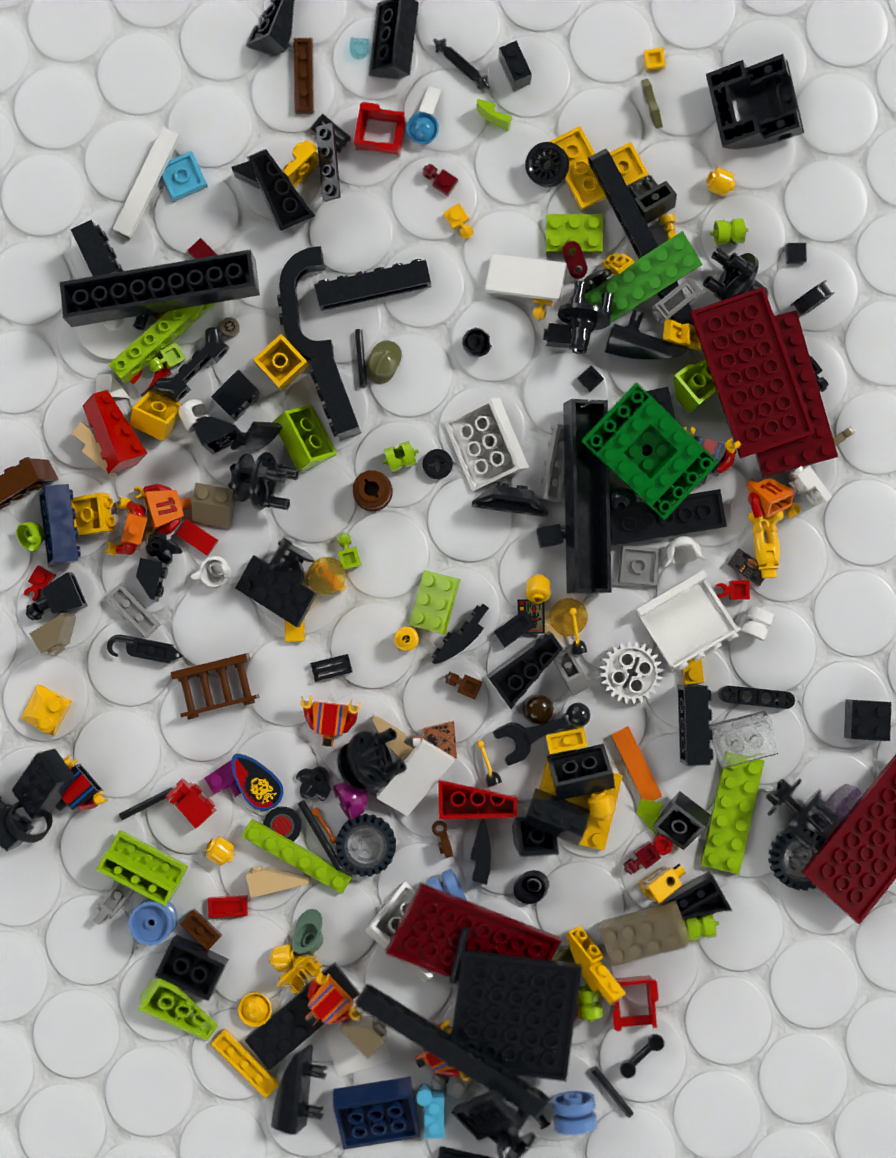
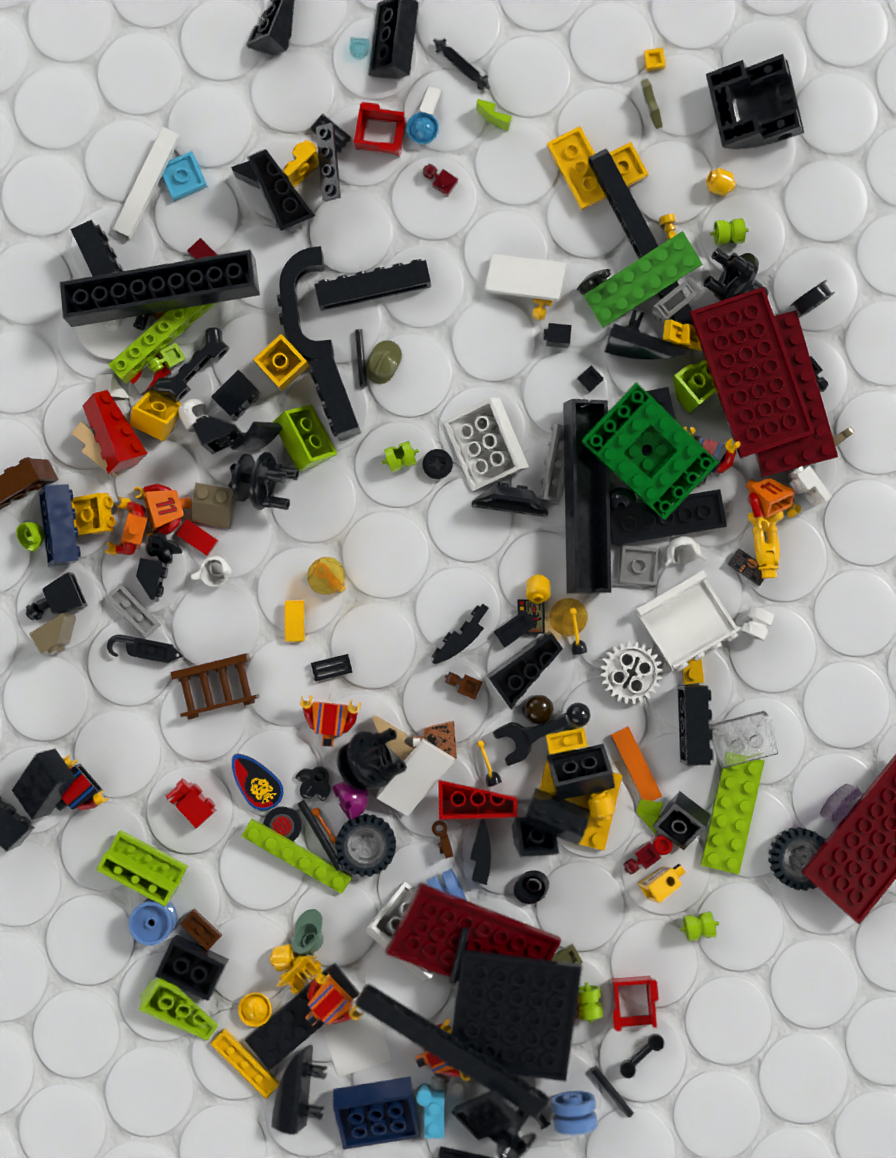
black tyre [6,801,53,843] -> none
yellow slope [20,684,73,736] -> none
red plate [24,565,56,601] -> none
light grey hinge [93,881,135,925] -> none
black bar [119,787,173,820] -> none
magenta plate [204,760,241,797] -> none
yellow head [205,836,235,866] -> none
red tile [208,895,248,918] -> none
dark tan tile [220,317,240,337] -> none
black plate [235,537,317,627] -> none
tan slope [246,865,310,898] -> none
reddish brown tile [294,38,314,114] -> none
lime plate [338,532,362,570] -> none
dark tan slope [340,1016,387,1059] -> none
reddish brown wheel [353,470,393,512] -> none
yellow head [394,626,419,652] -> none
lime plate [409,570,461,635] -> none
yellow plate [443,203,474,240] -> none
black hair [462,328,492,357] -> none
black brick [498,40,532,91] -> none
black wheel [525,142,569,187] -> none
black brick [536,524,566,549] -> none
lime plate [546,214,603,253] -> none
light grey slope [554,649,590,696] -> none
black piece [557,281,614,354] -> none
dark red plate [562,241,588,279] -> none
yellow slope [566,926,626,1005] -> none
dark tan brick [598,901,690,965] -> none
yellow slope [601,252,635,275] -> none
pearl dark grey brick [628,175,677,223] -> none
black wedge [660,872,733,920] -> none
red plate [715,580,750,600] -> none
black beam [718,685,795,709] -> none
black piece [766,778,839,851] -> none
black tile [786,243,807,263] -> none
black brick [844,699,892,741] -> none

